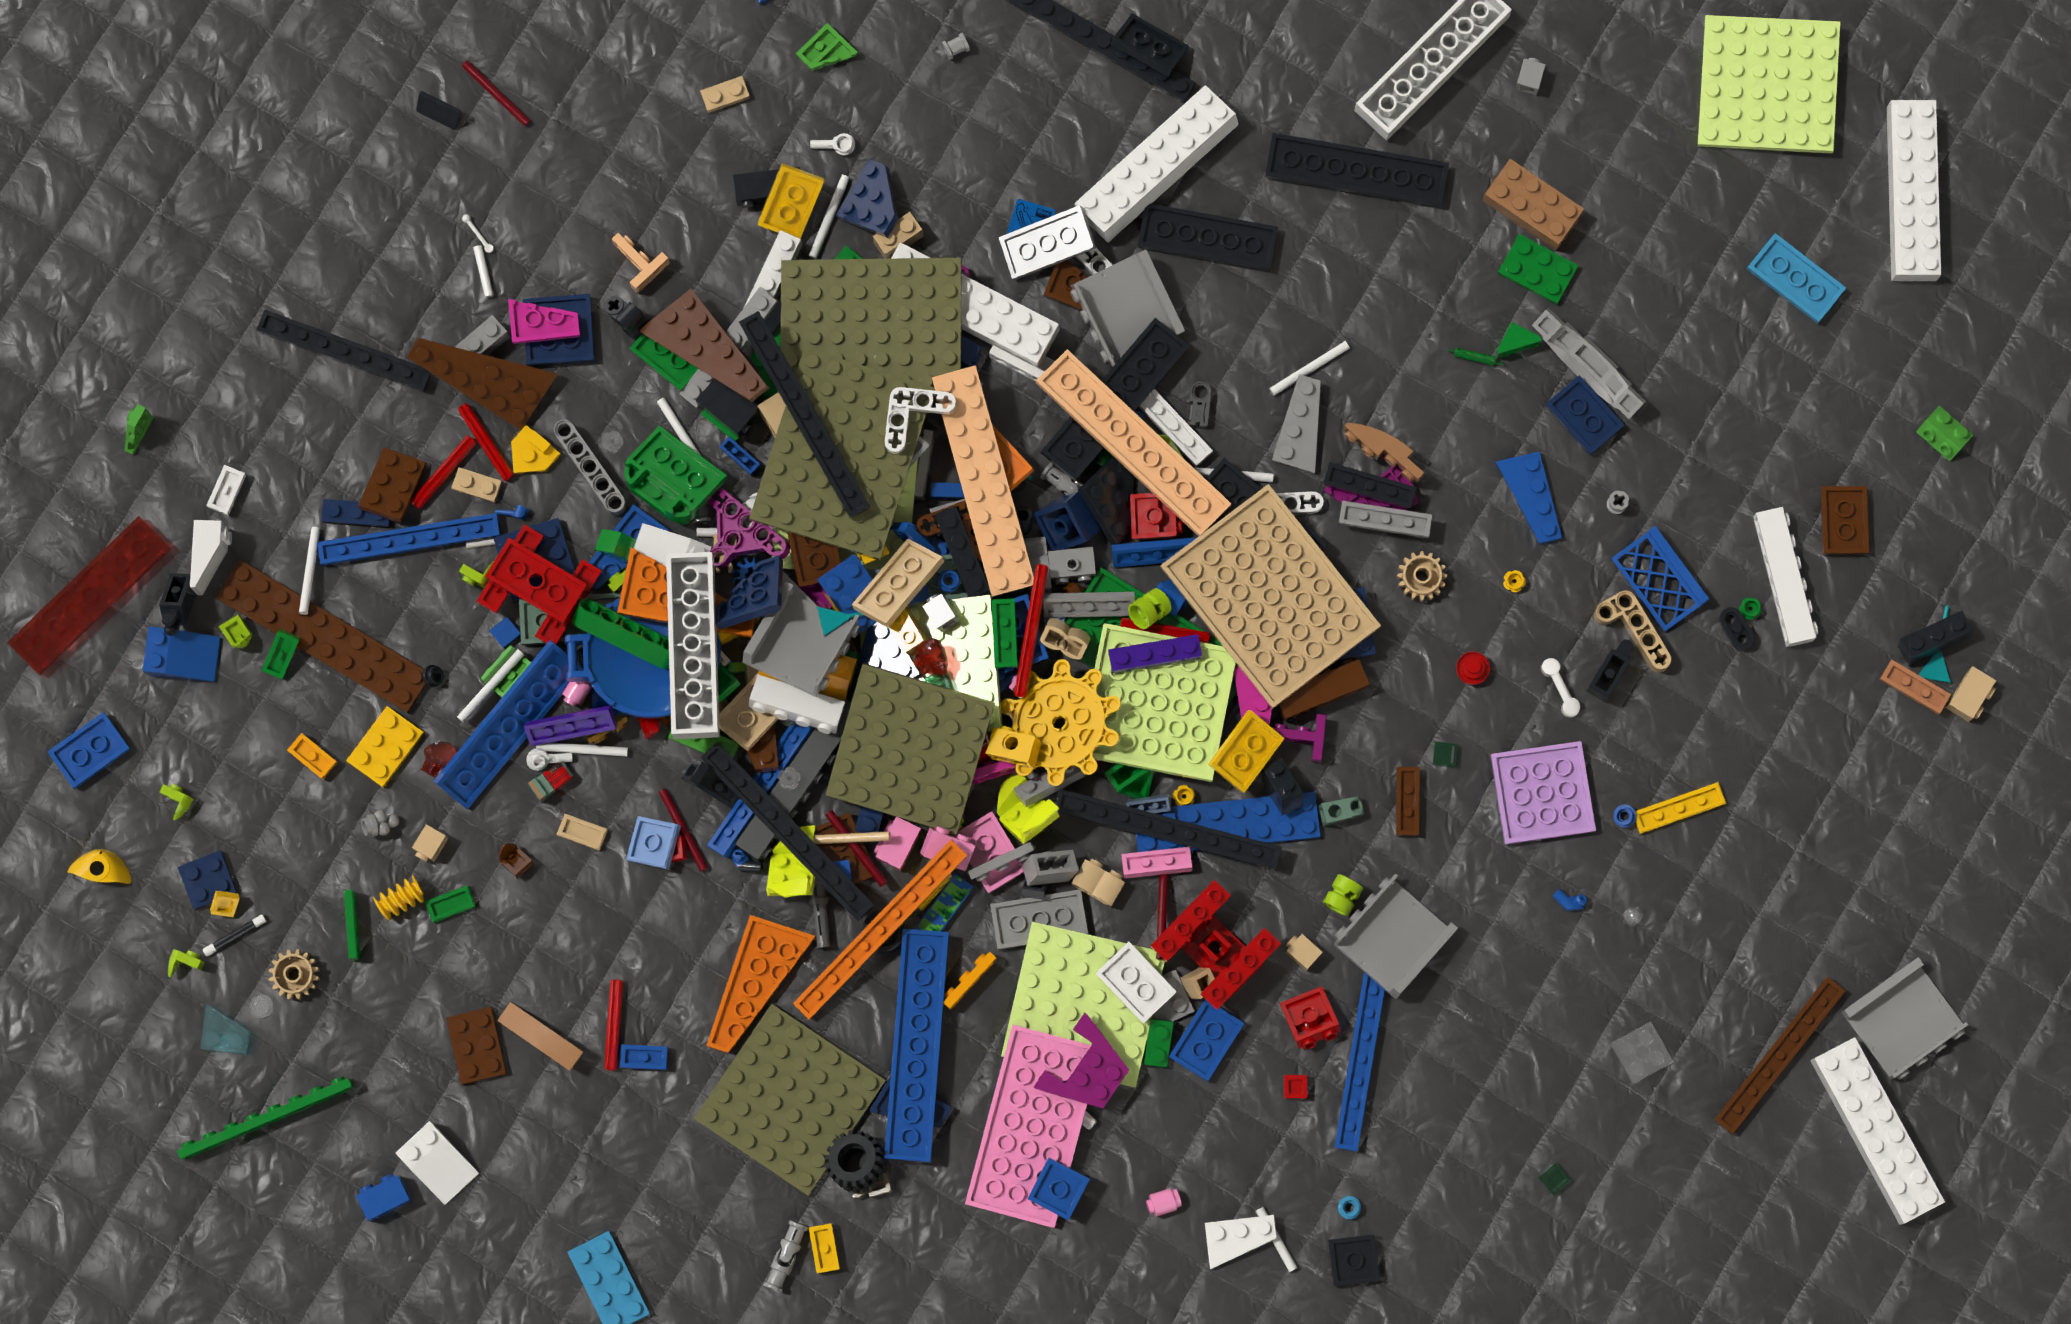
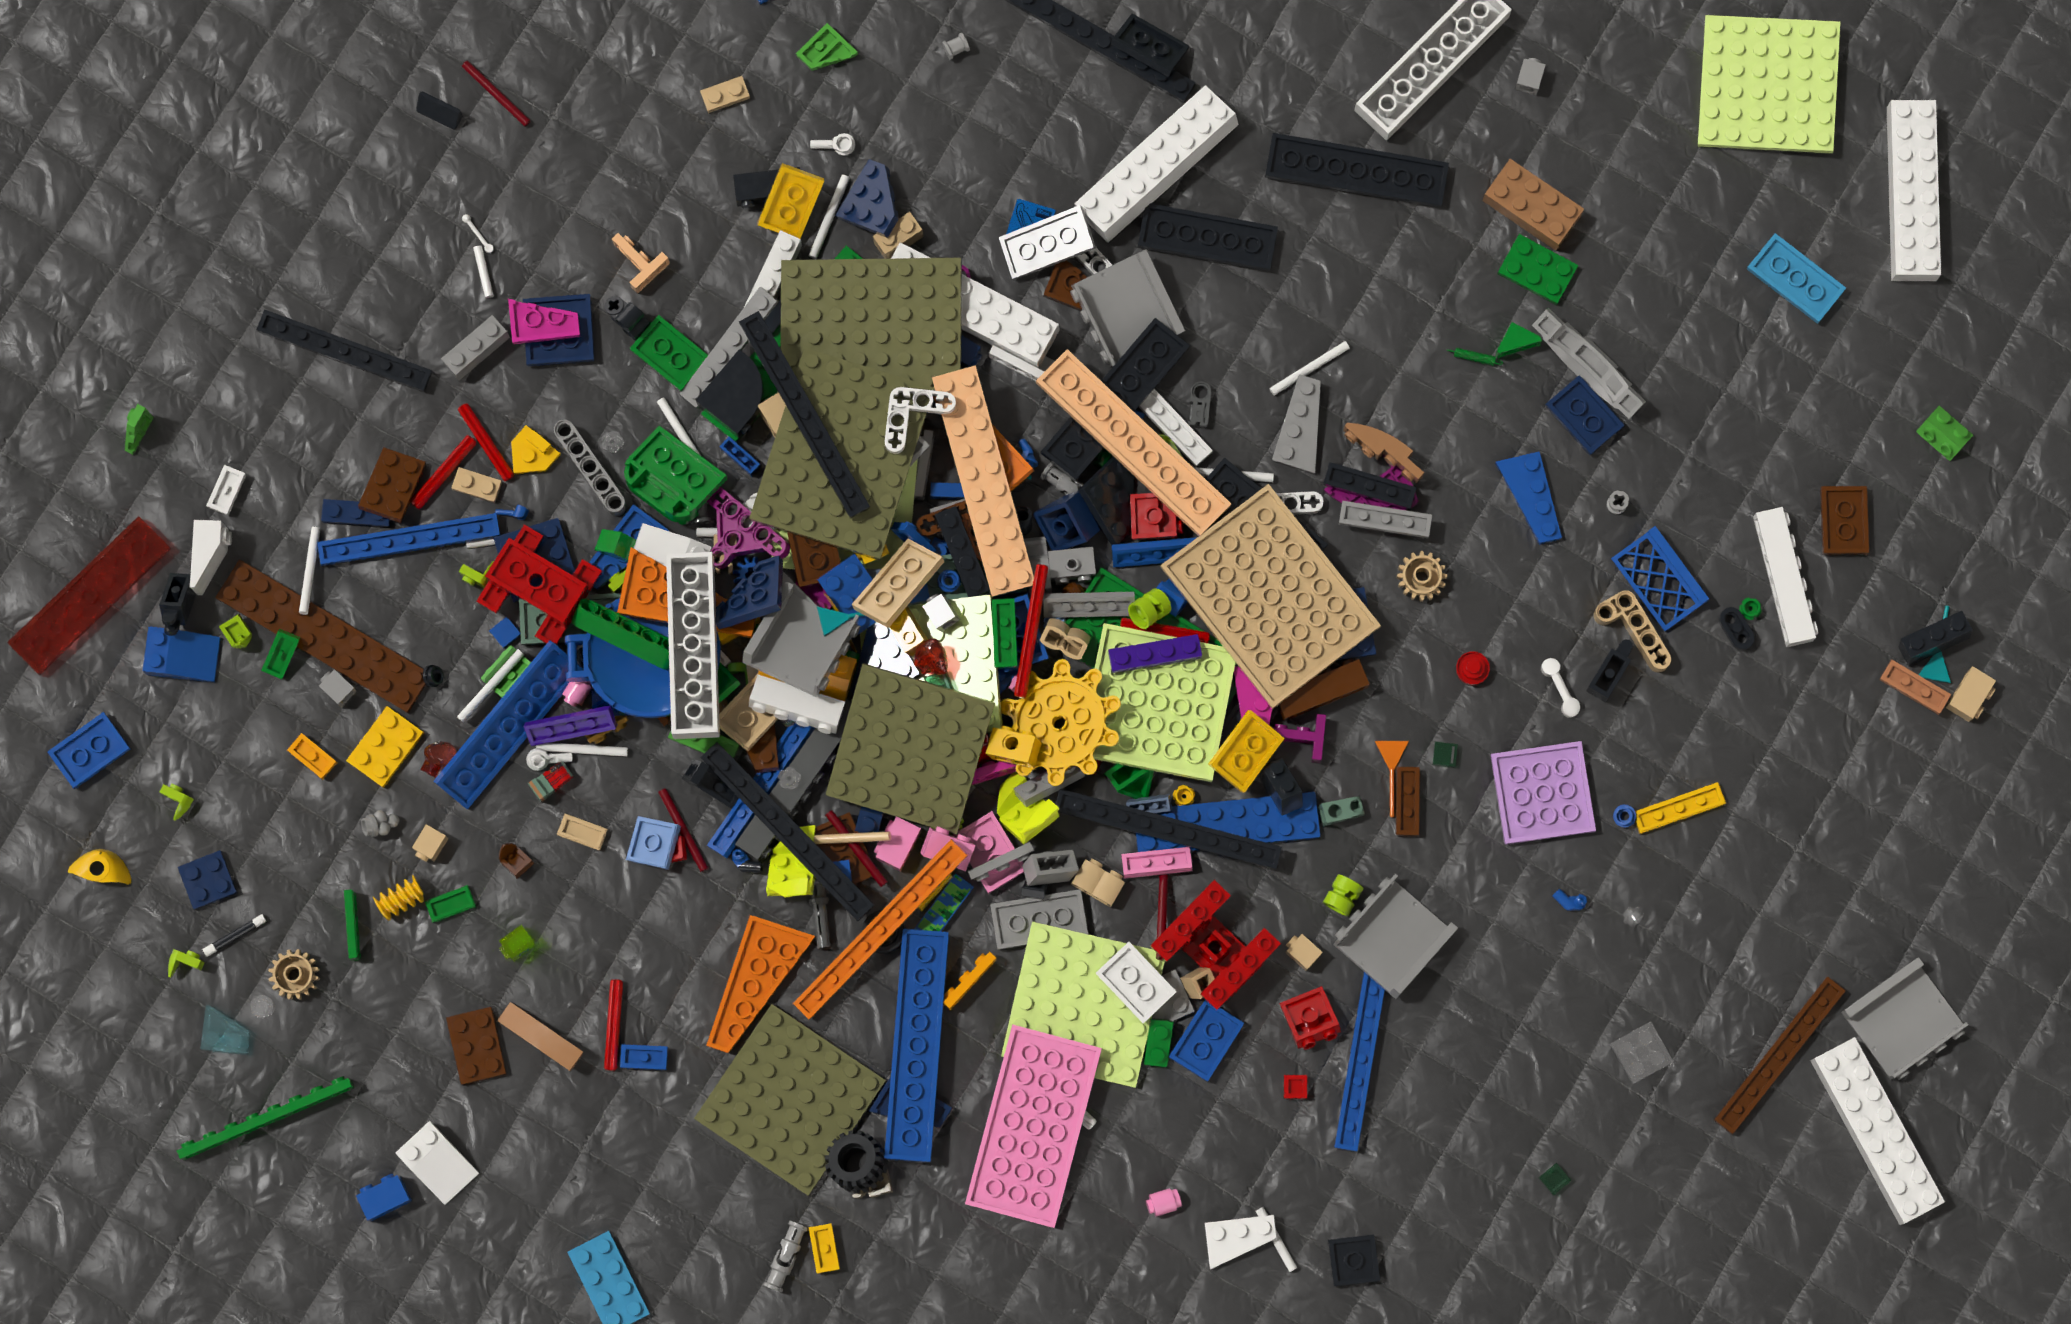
yellow plate [210,891,239,917] -> none
reddish brown wing [406,337,557,430] -> none
reddish brown wing [638,288,769,402] -> none
red plate [638,717,660,739] -> none
blue plate [1027,1157,1090,1220] -> none
magenta wing [1034,1012,1129,1108] -> none
dark azure plate [1338,1196,1361,1219] -> none
yellow plate [1503,570,1526,592] -> none
none -> light grey brick [319,669,357,707]
none -> clear neon green brick [499,925,537,961]
none -> blue plate [1018,439,1039,468]
none -> orange piece [1375,741,1409,818]

